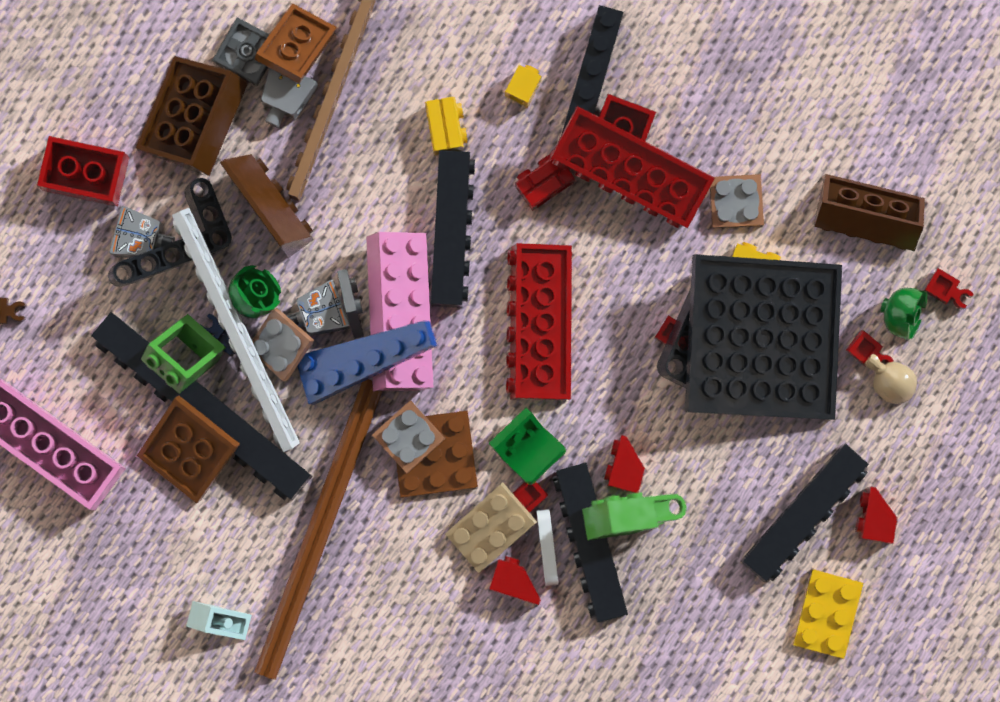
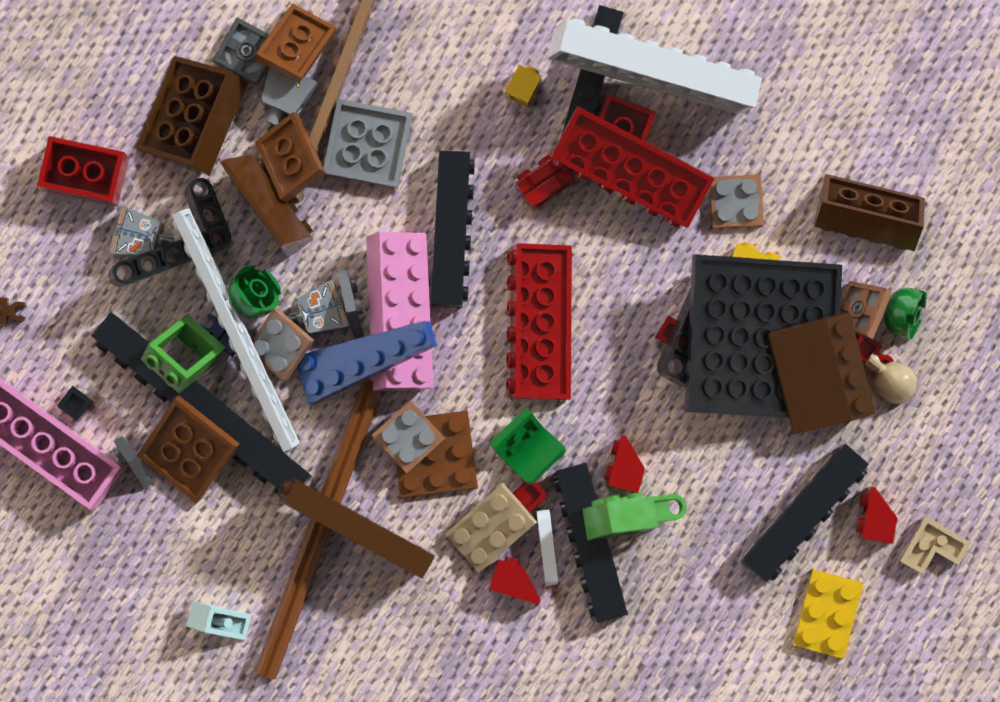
yellow brick [425,97,468,156] -> none
red plate [924,268,974,310] -> none
none -> black plate [57,385,94,422]
none -> dark grey wing [113,436,153,489]
none -> dark orange plate [255,112,325,203]
none -> reddish brown brick [278,478,435,579]
none -> light grey plate [323,99,413,189]
none -> white brick [547,18,762,114]
none -> reddish brown slope [767,312,875,434]
none -> nougat piece [840,281,892,340]
none -> tan plate [899,516,971,575]

